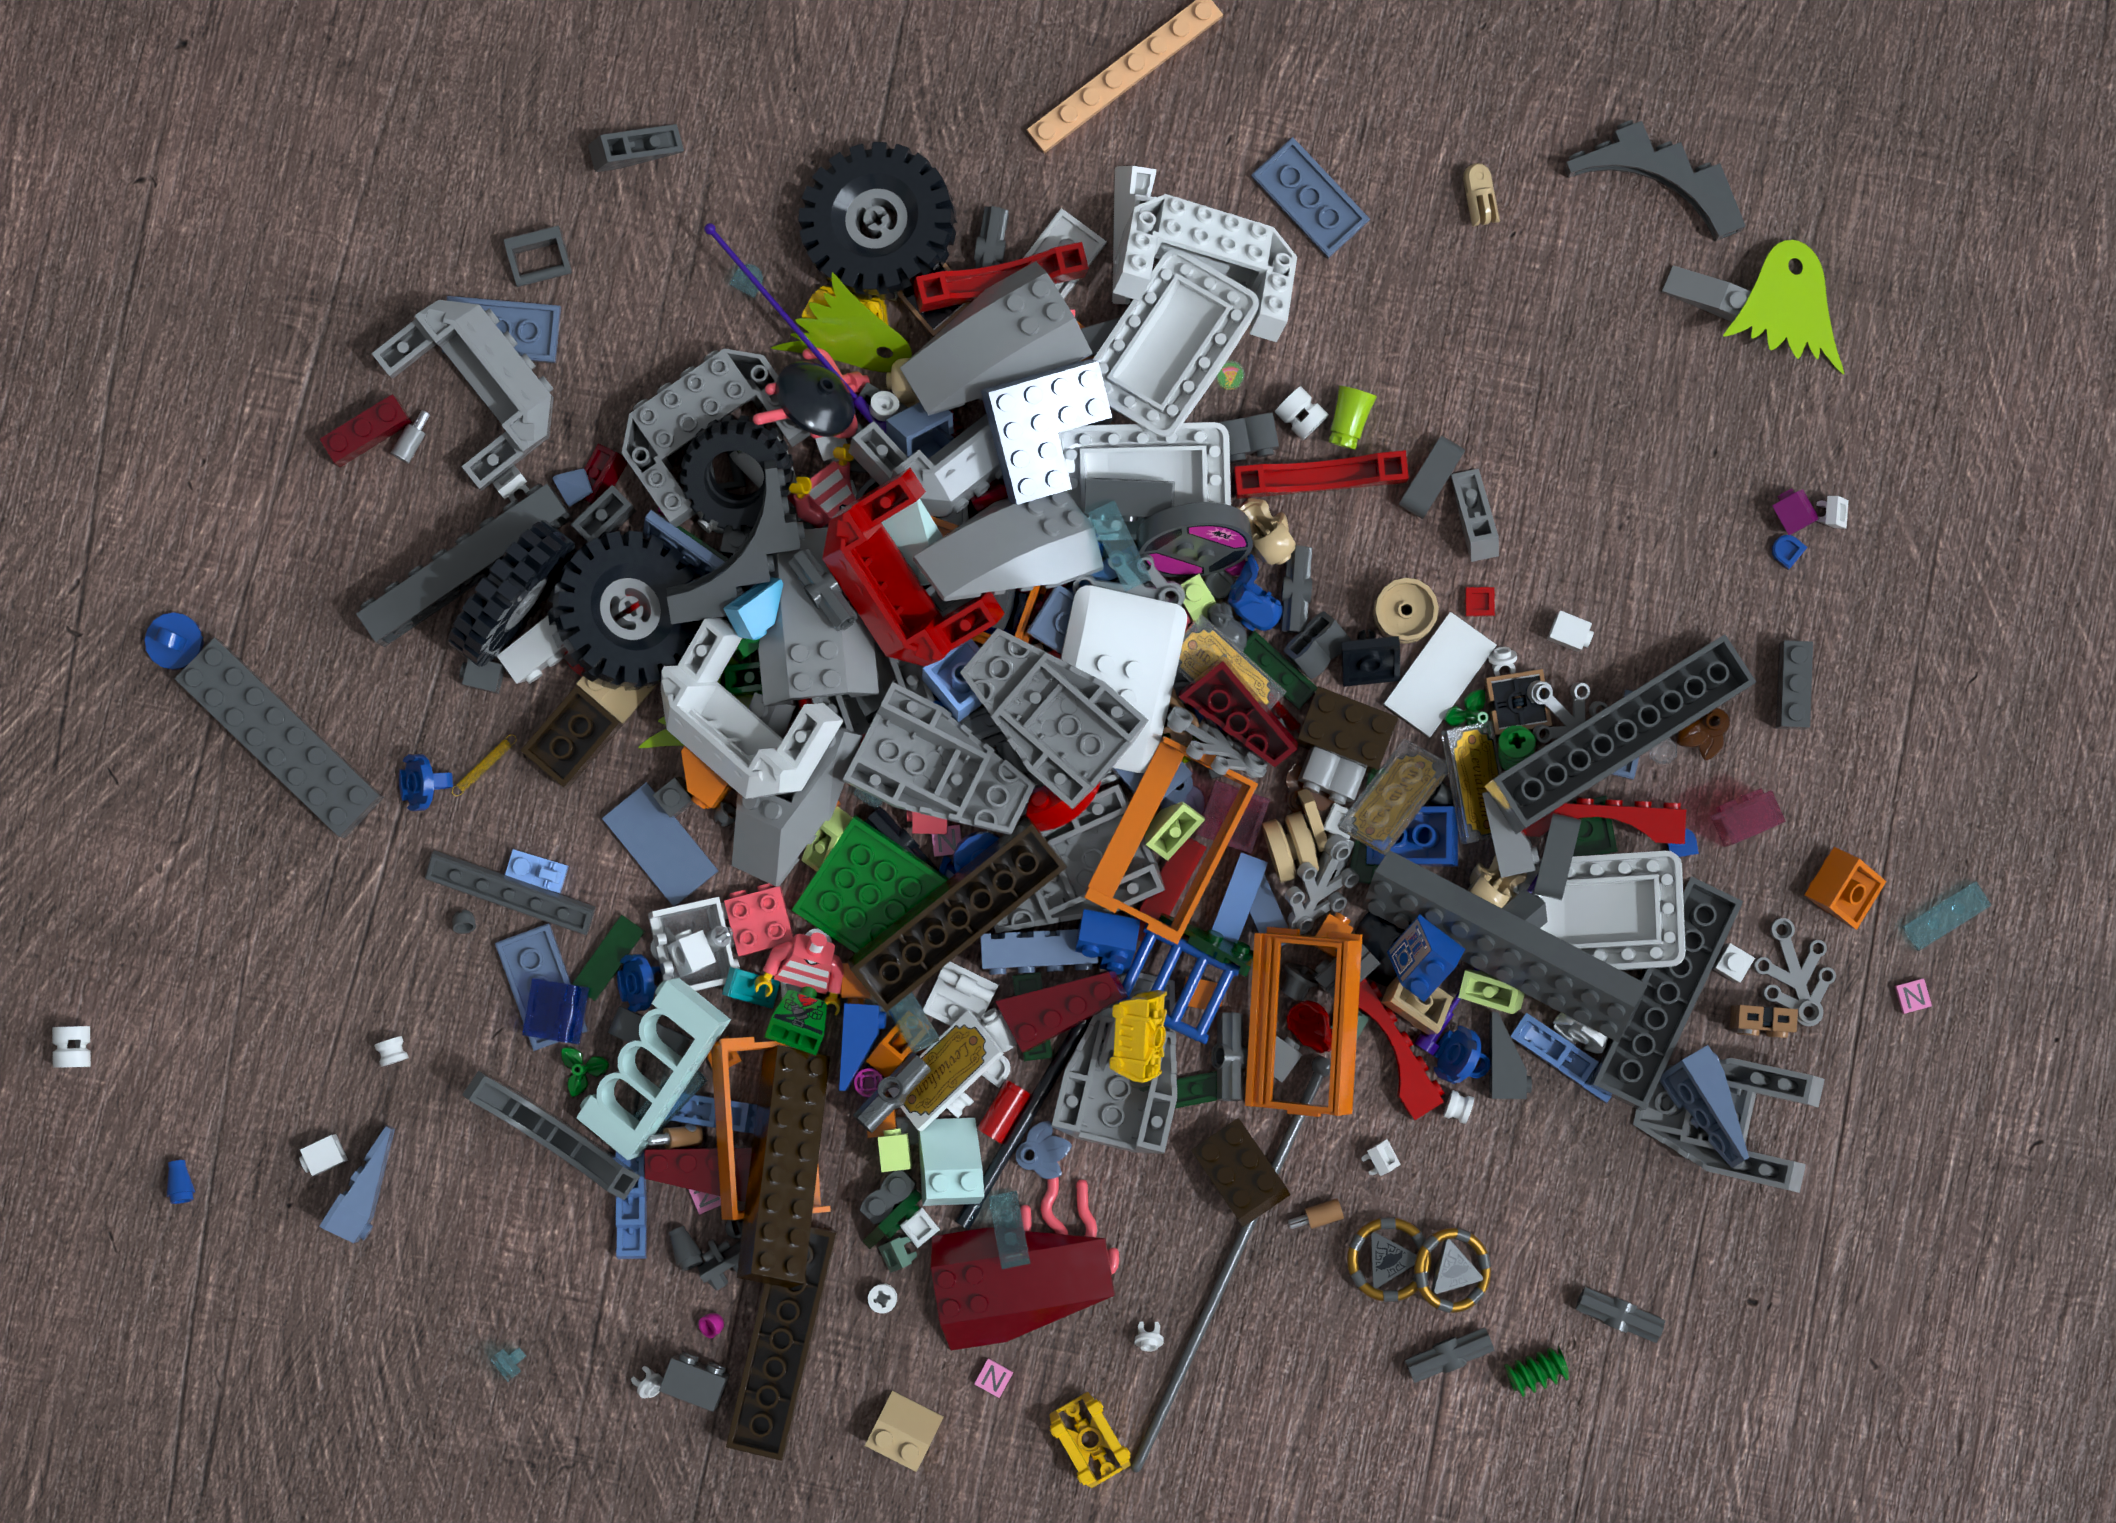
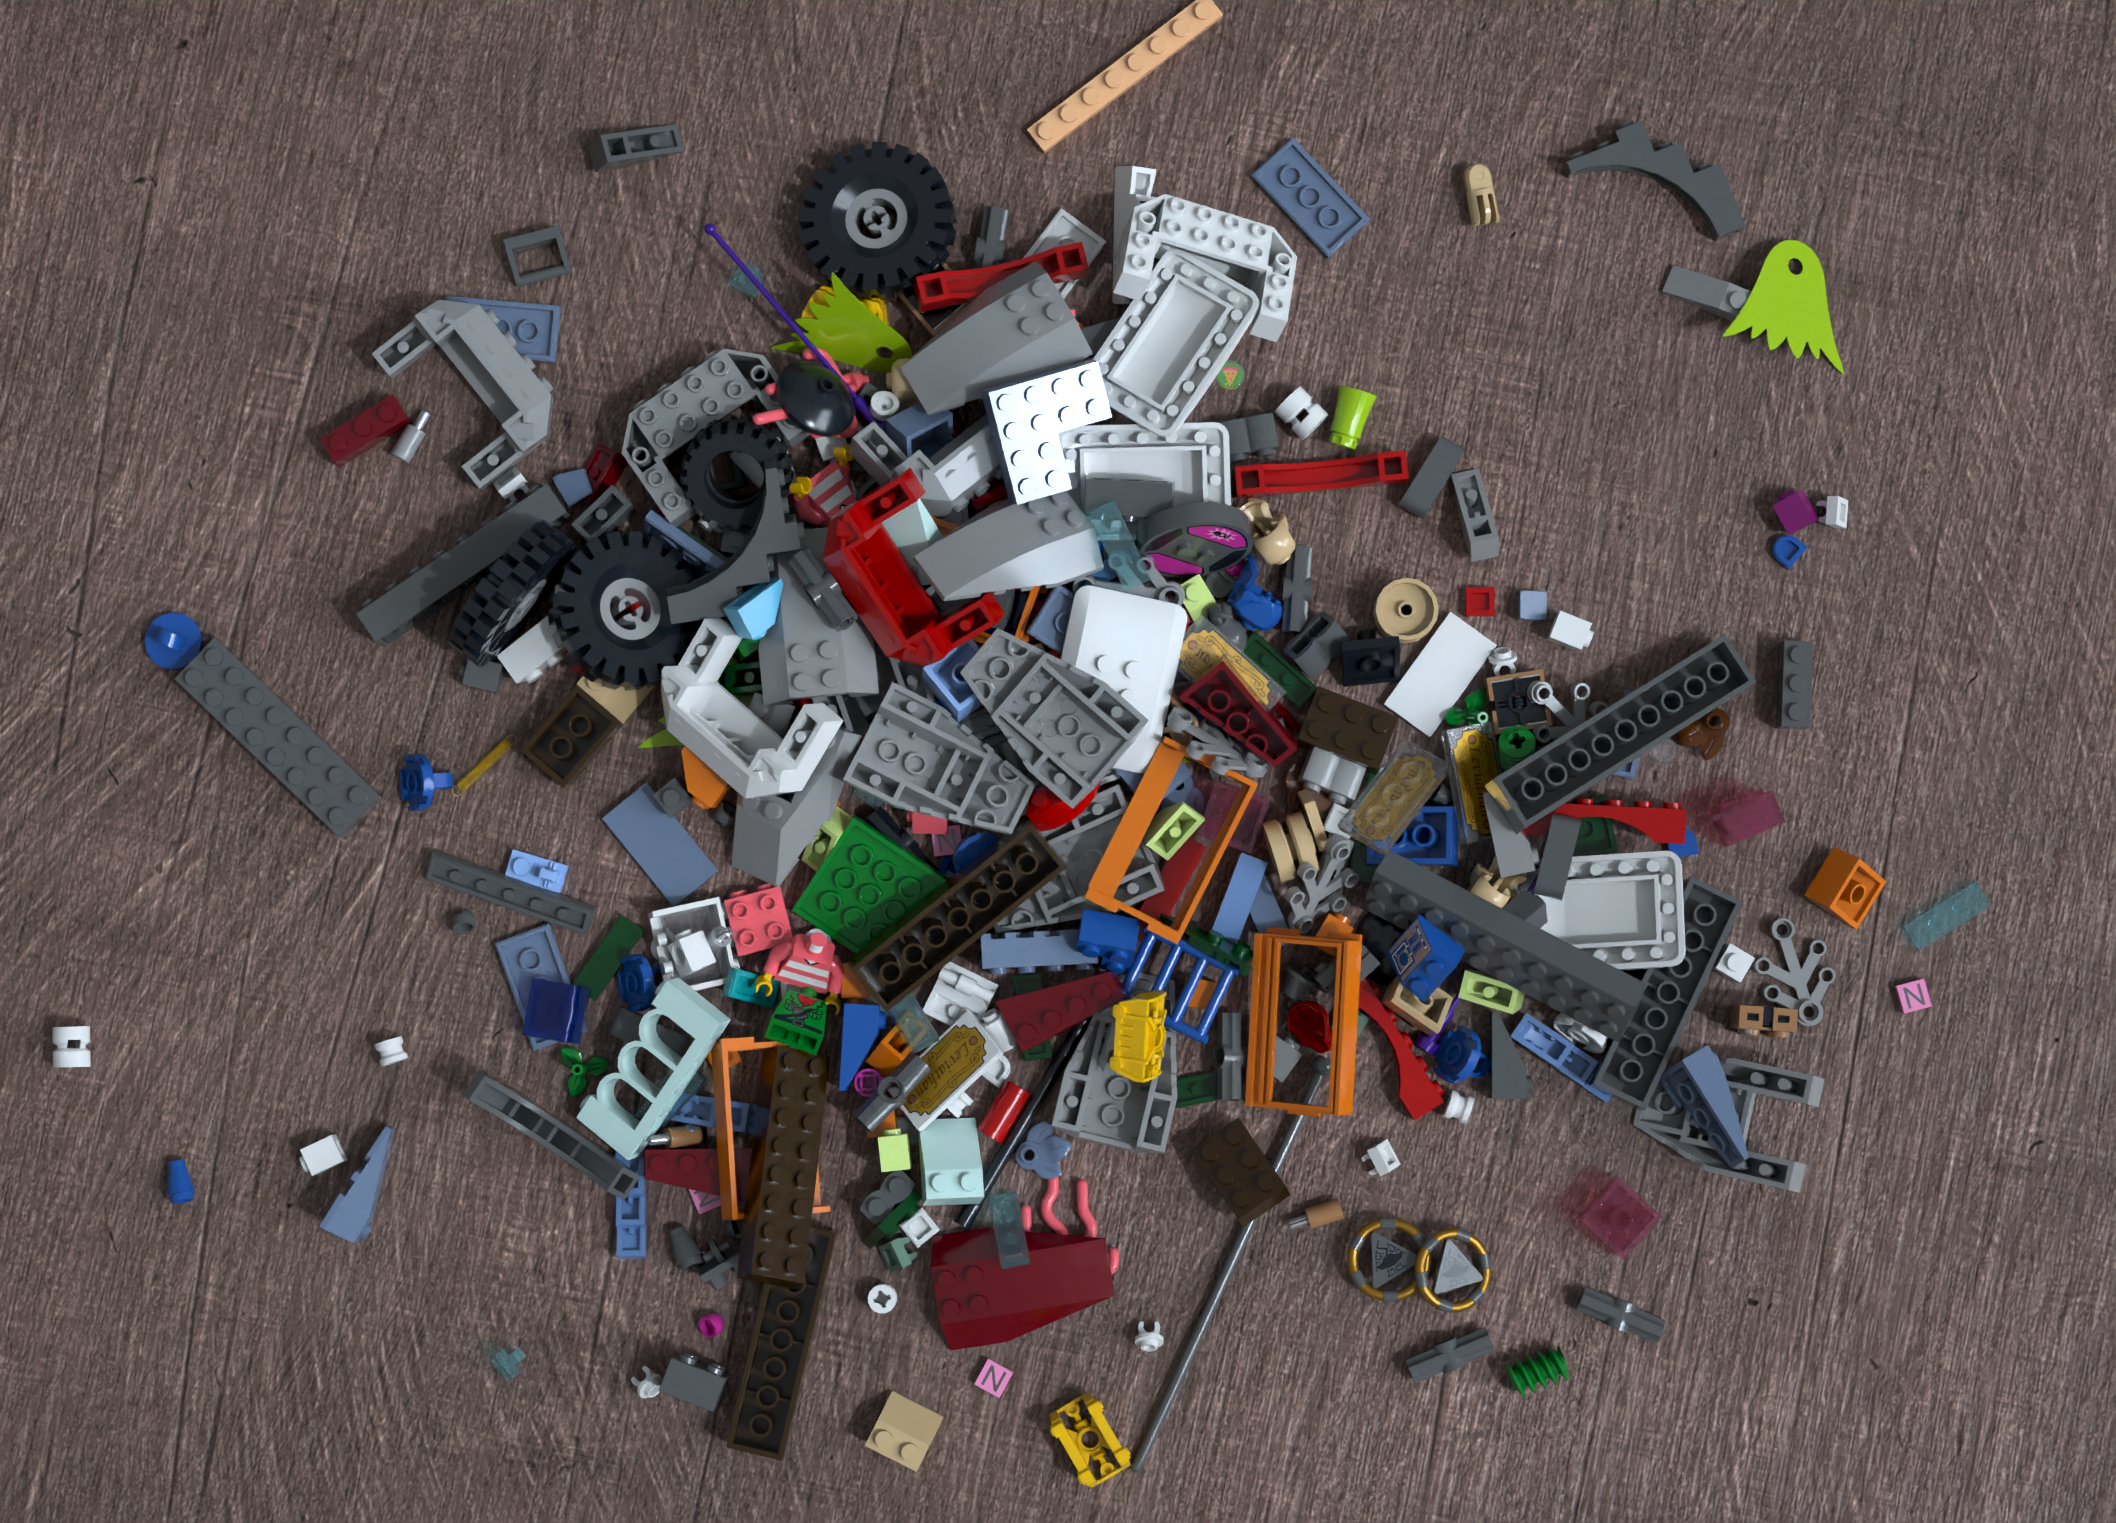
none -> slope [1518,590,1547,621]
none -> clear pink brick [1576,1176,1662,1260]

